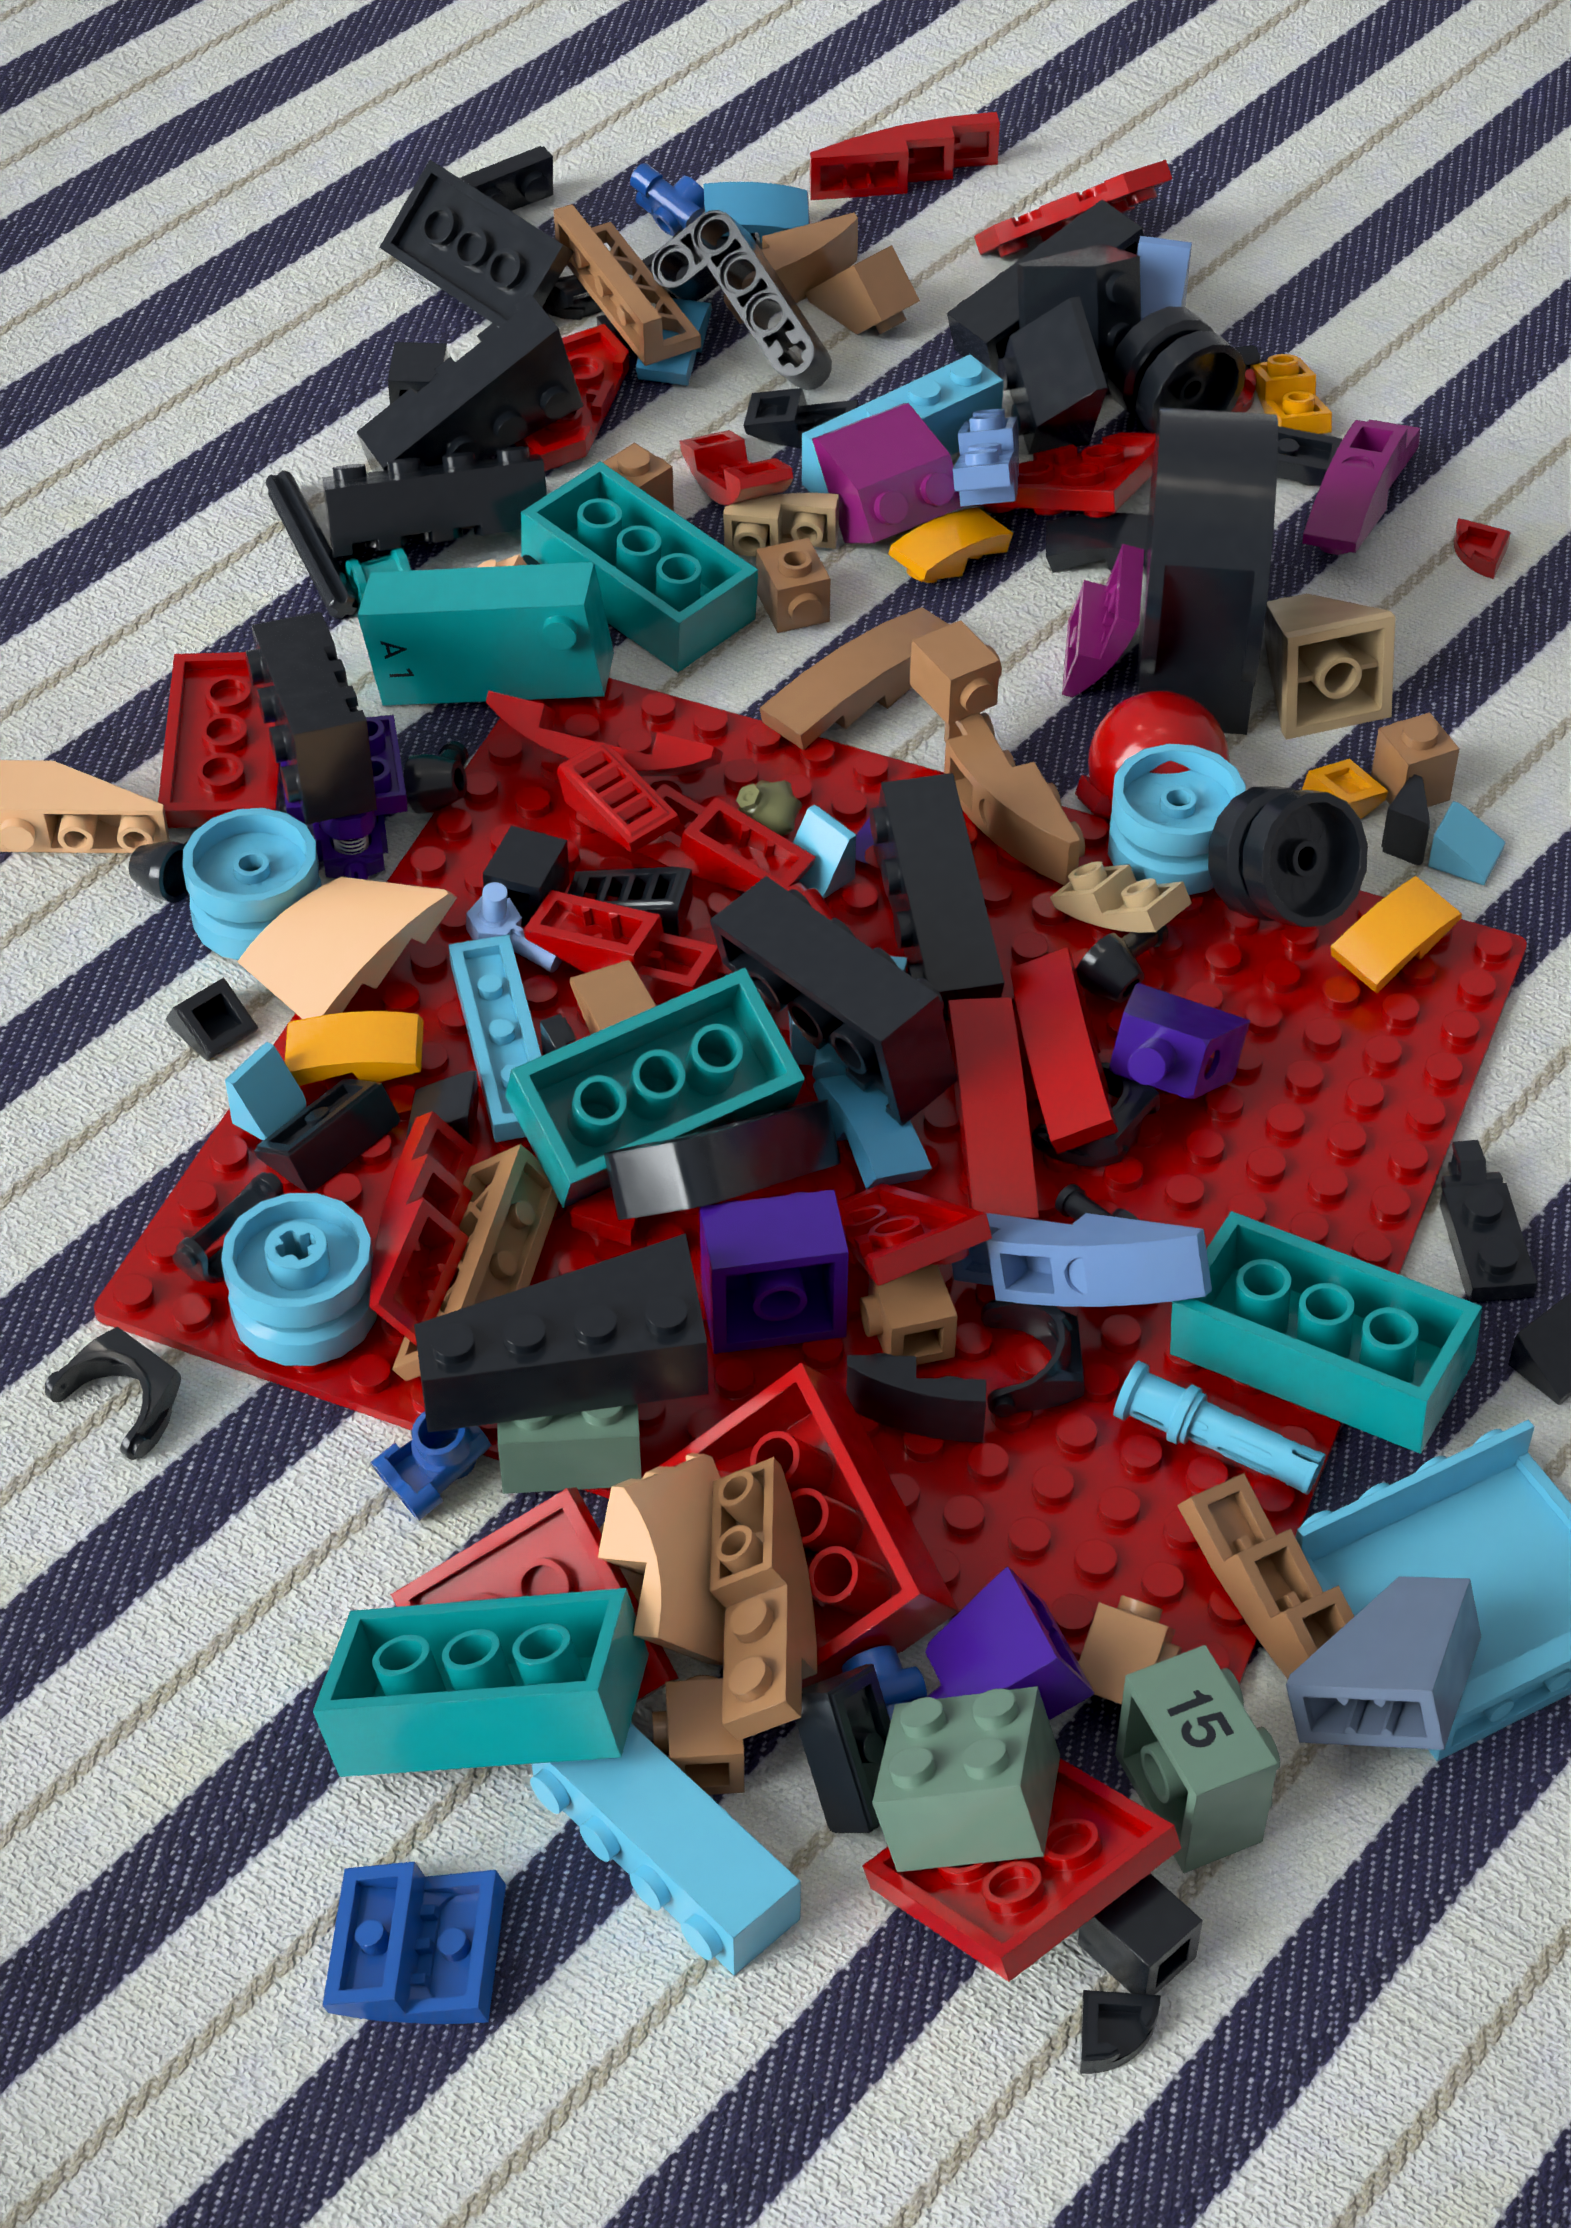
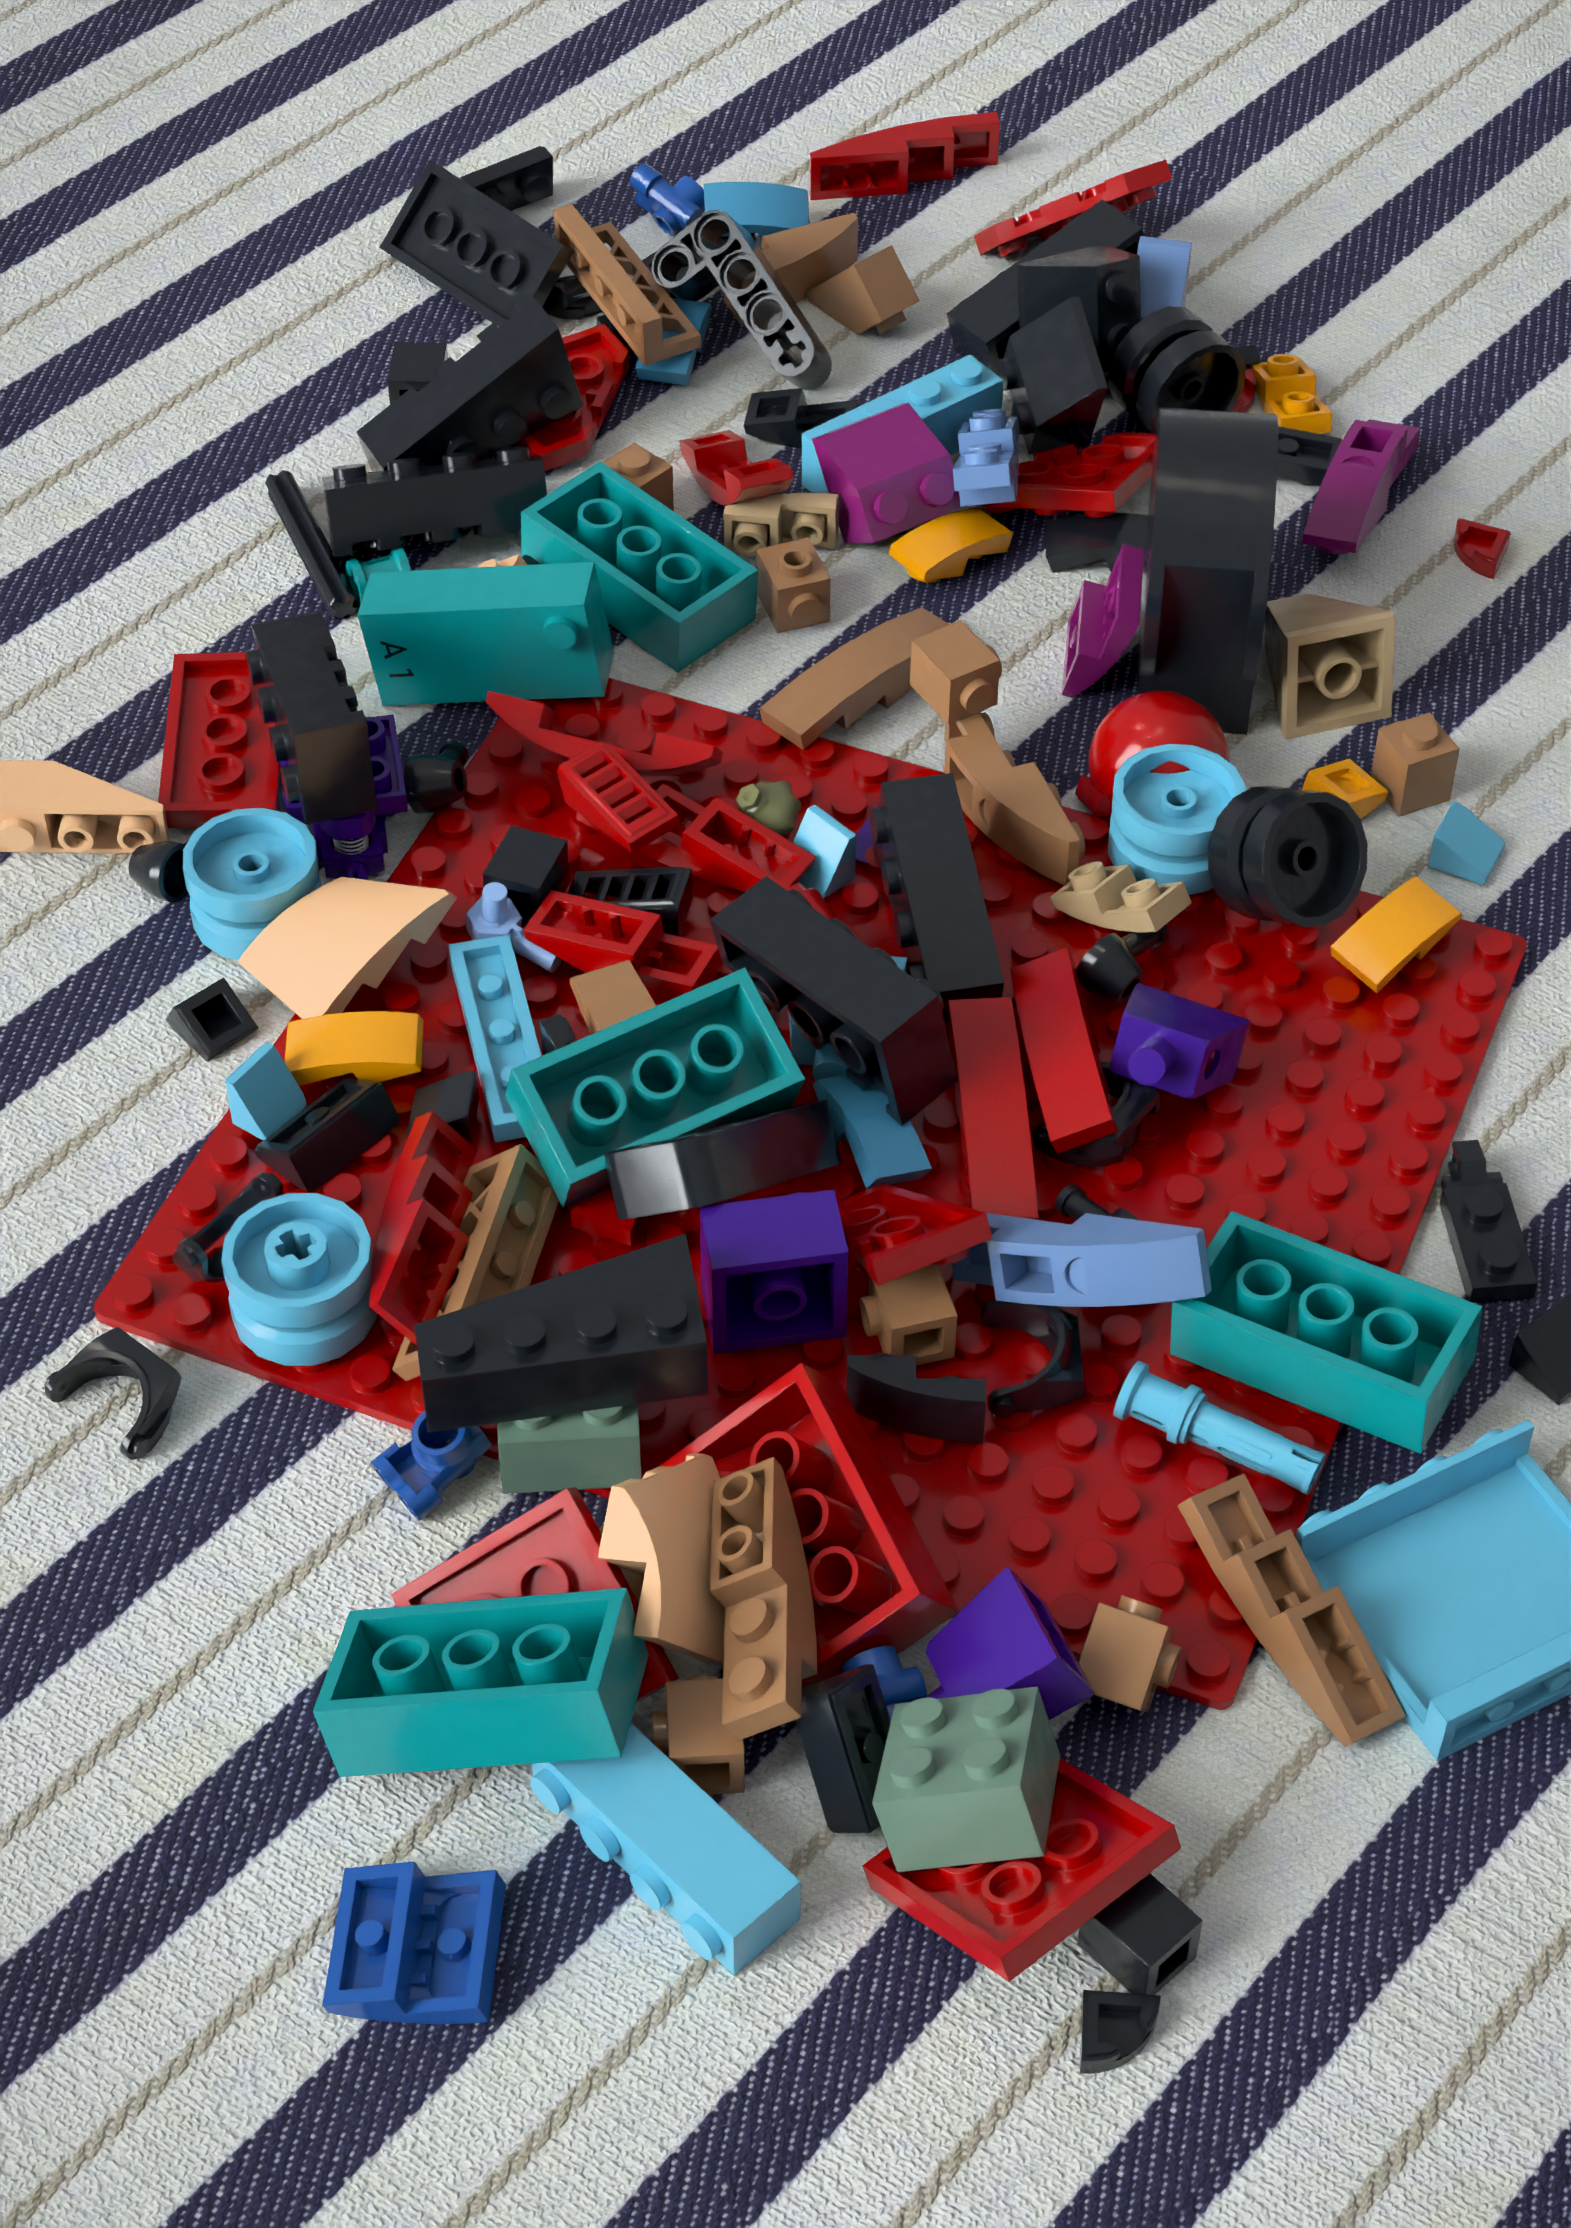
sand green brick [1115,1645,1280,1873] -> none
sand blue slope [1286,1576,1481,1750] -> none
black slope [1381,774,1430,865] -> none

